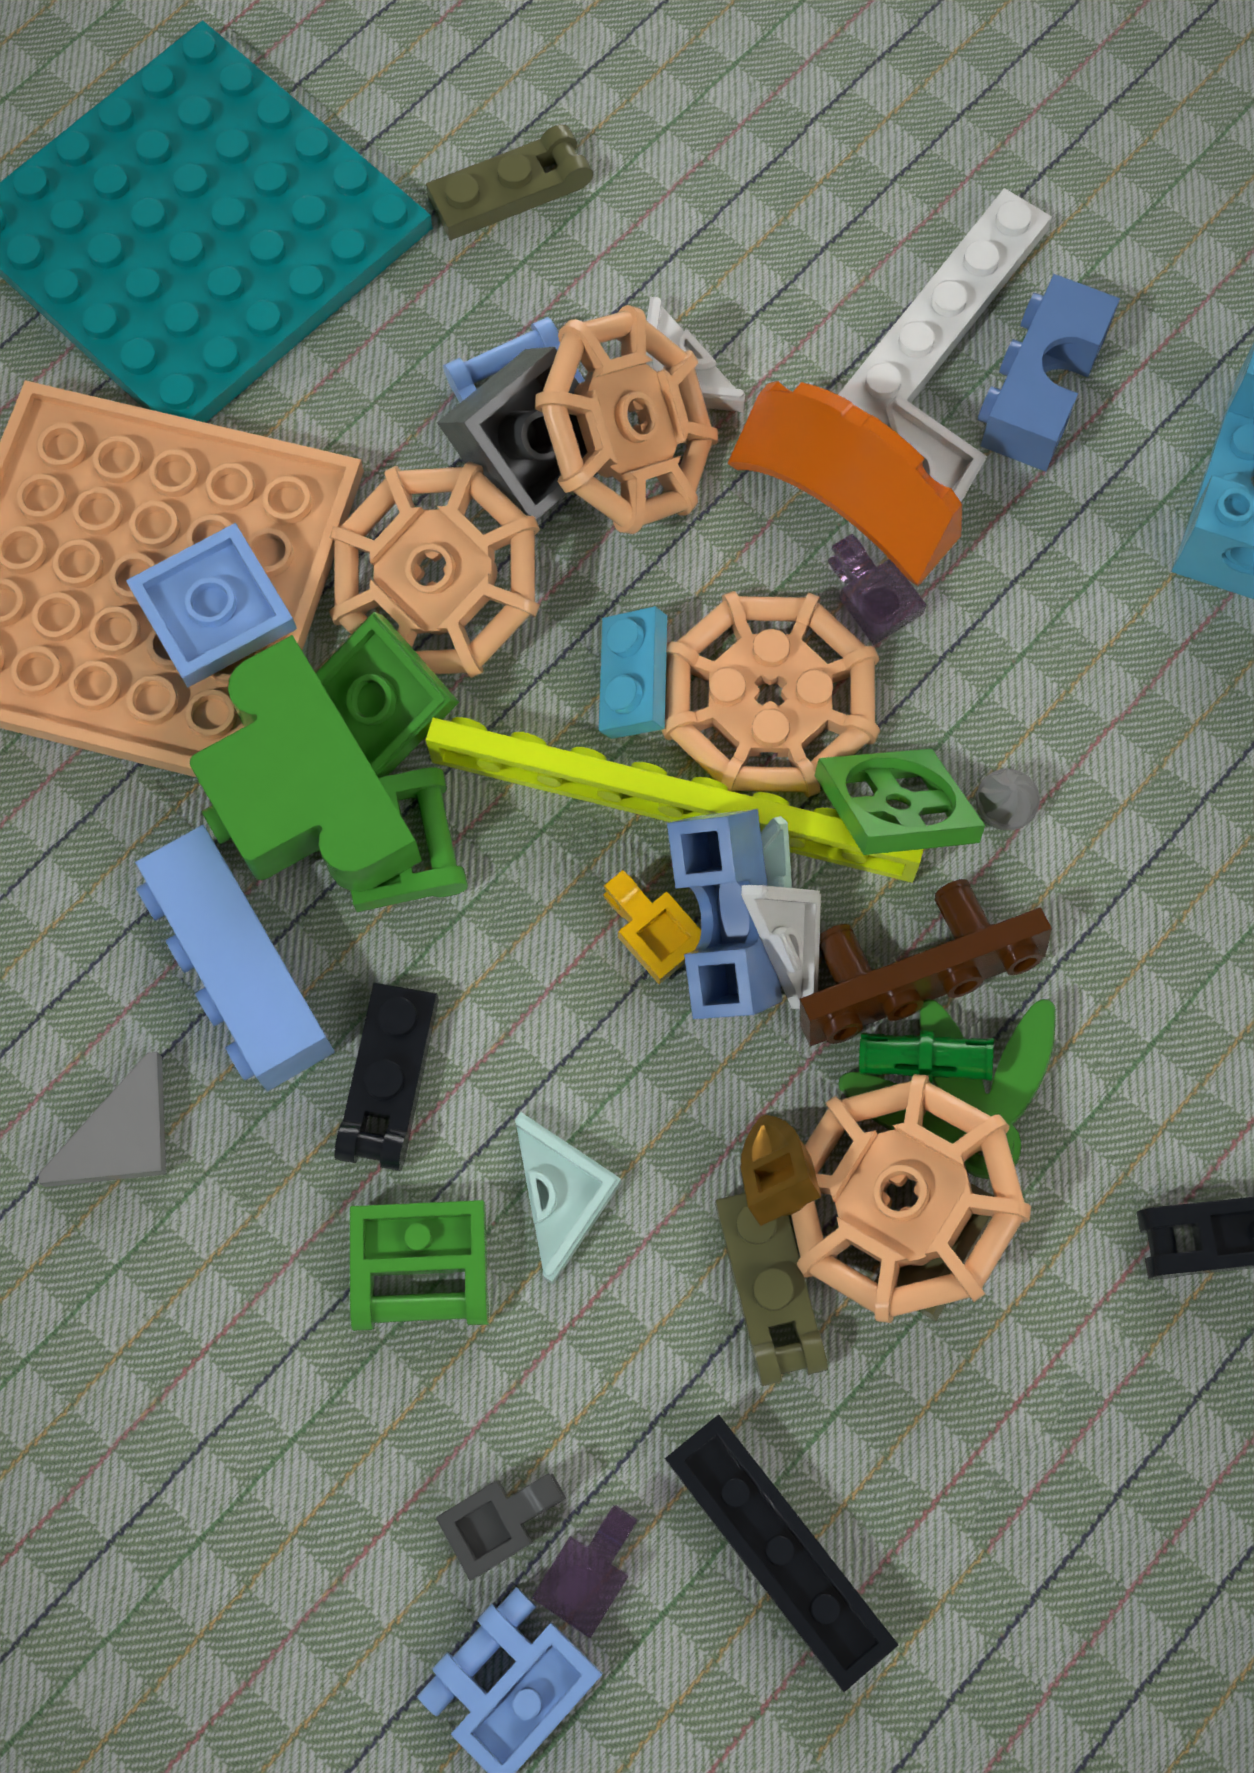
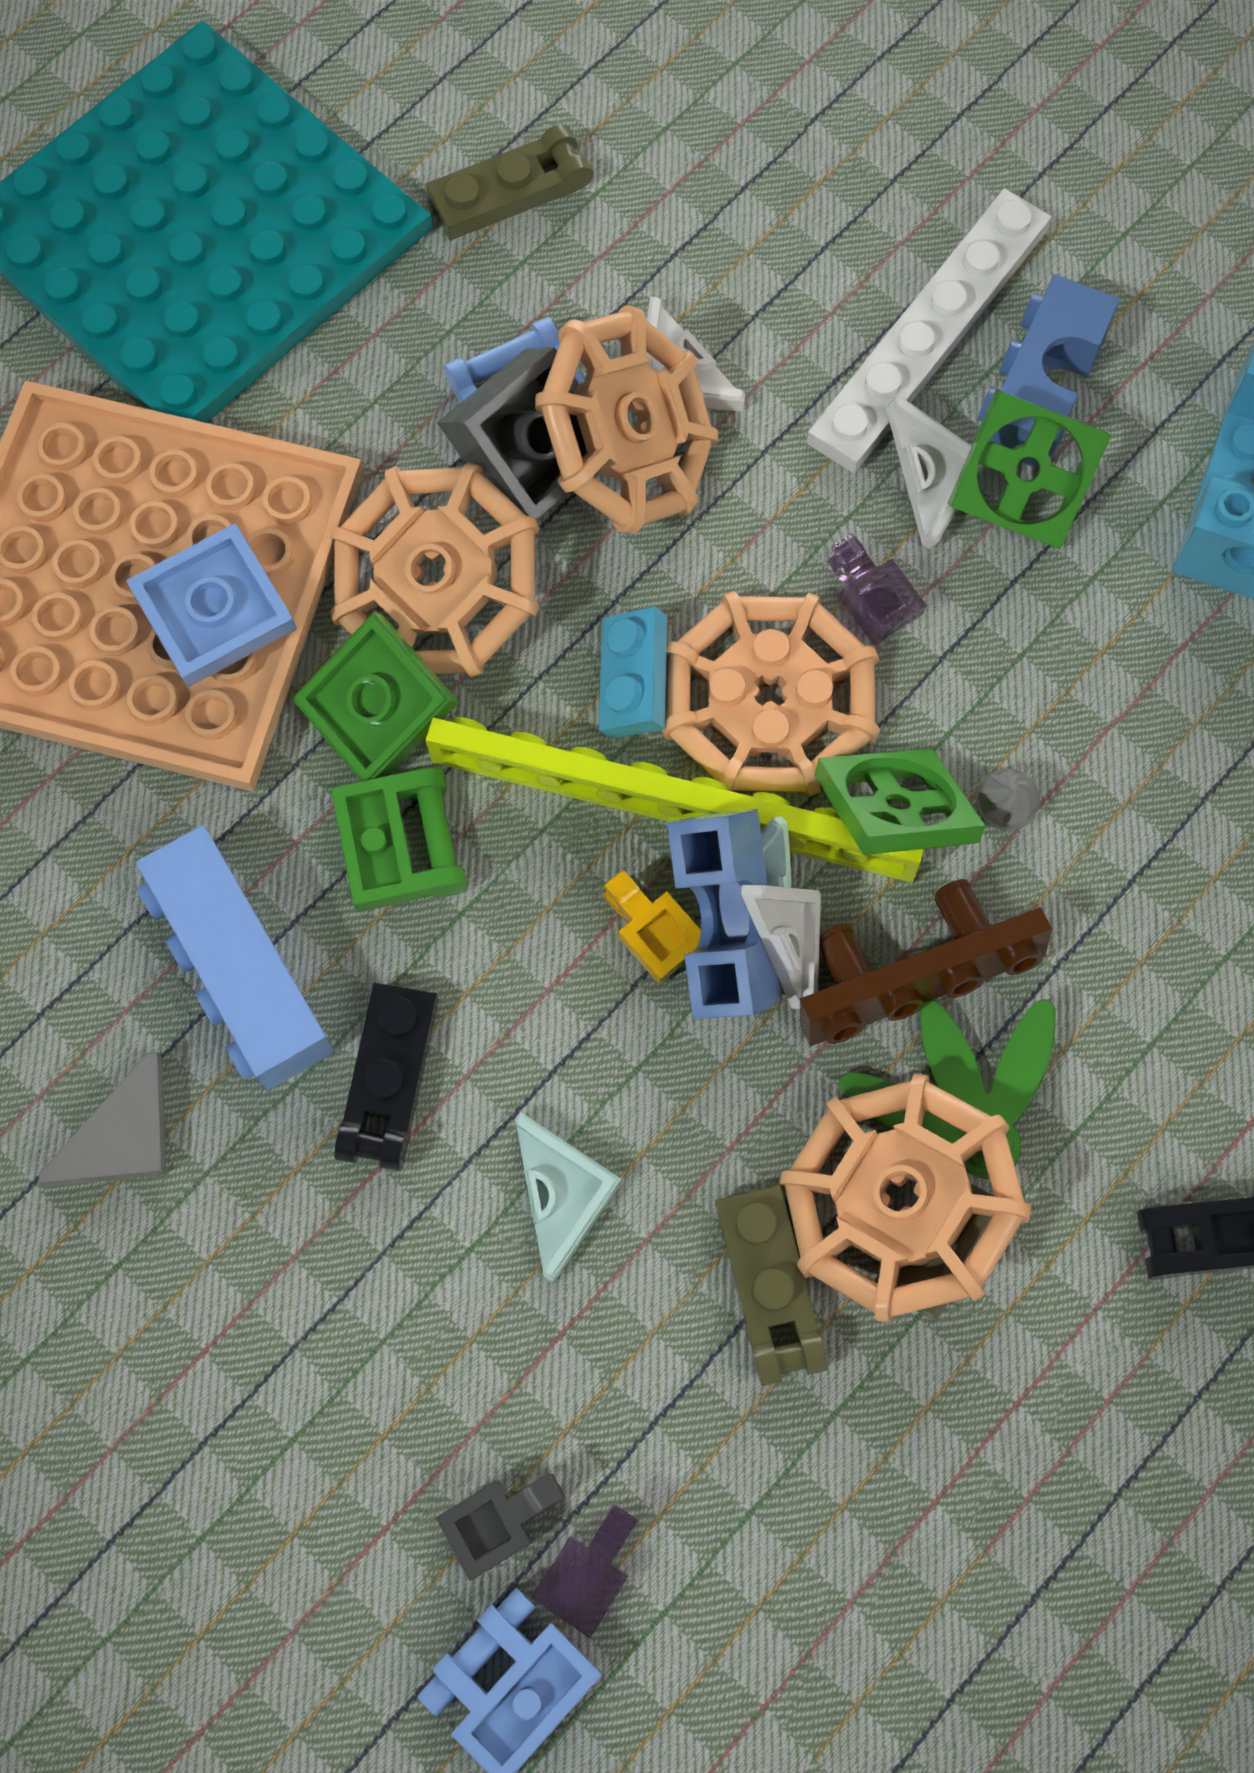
bright green brick [190,635,422,891] -> none
bright green plate [350,1200,489,1331] -> none
black plate [665,1414,899,1692] -> none
orange windscreen [728,381,962,586] -> none
pearl gold plate [740,1115,821,1226] -> none
green pin [859,1030,994,1083] -> none
none -> bright green piece [947,389,1112,549]

